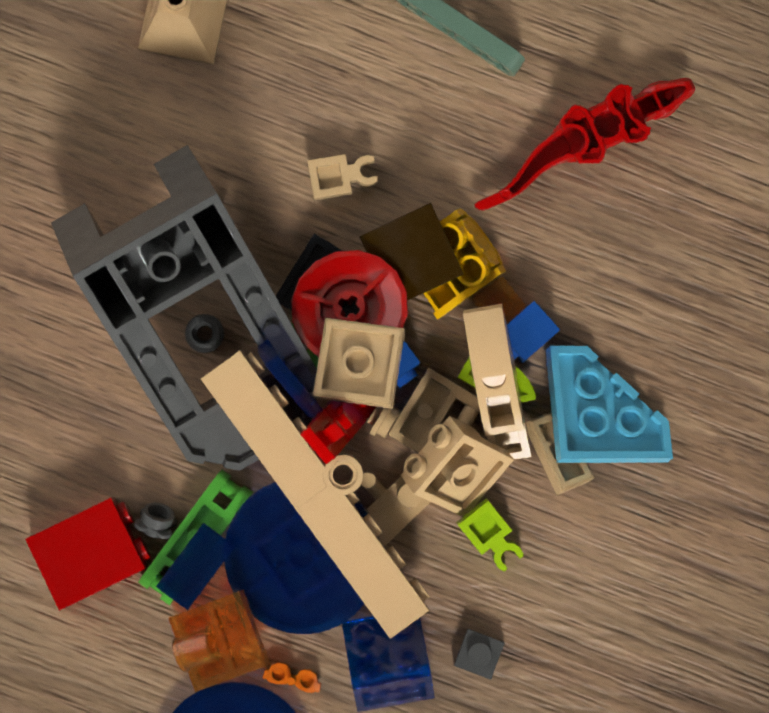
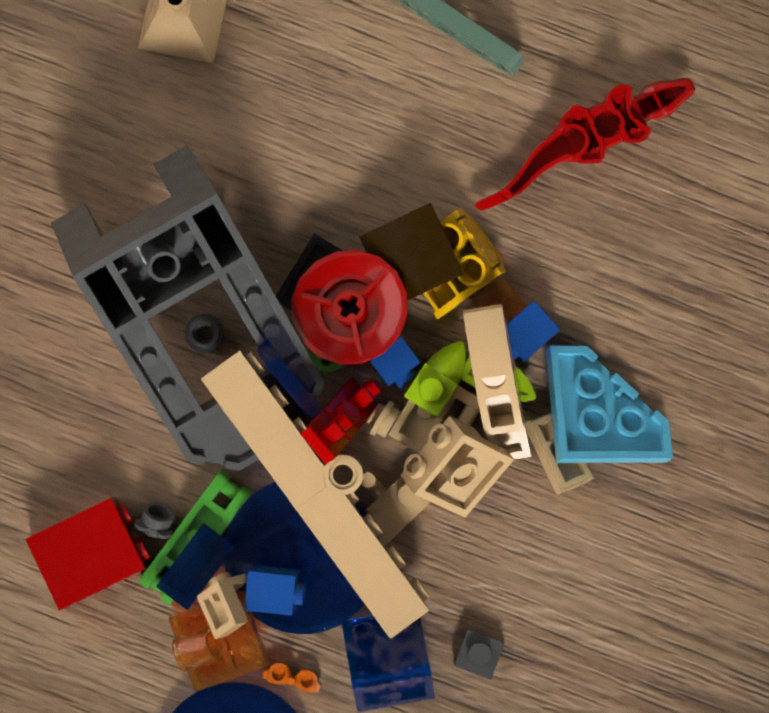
tan plate [307,154,378,201] -> none
tan tile [313,318,405,409] -> none
lime plate [456,498,524,571] -> none
none -> tan bracket [196,572,248,640]
none -> blue brick [244,565,306,616]
none -> lime plate [404,341,466,418]

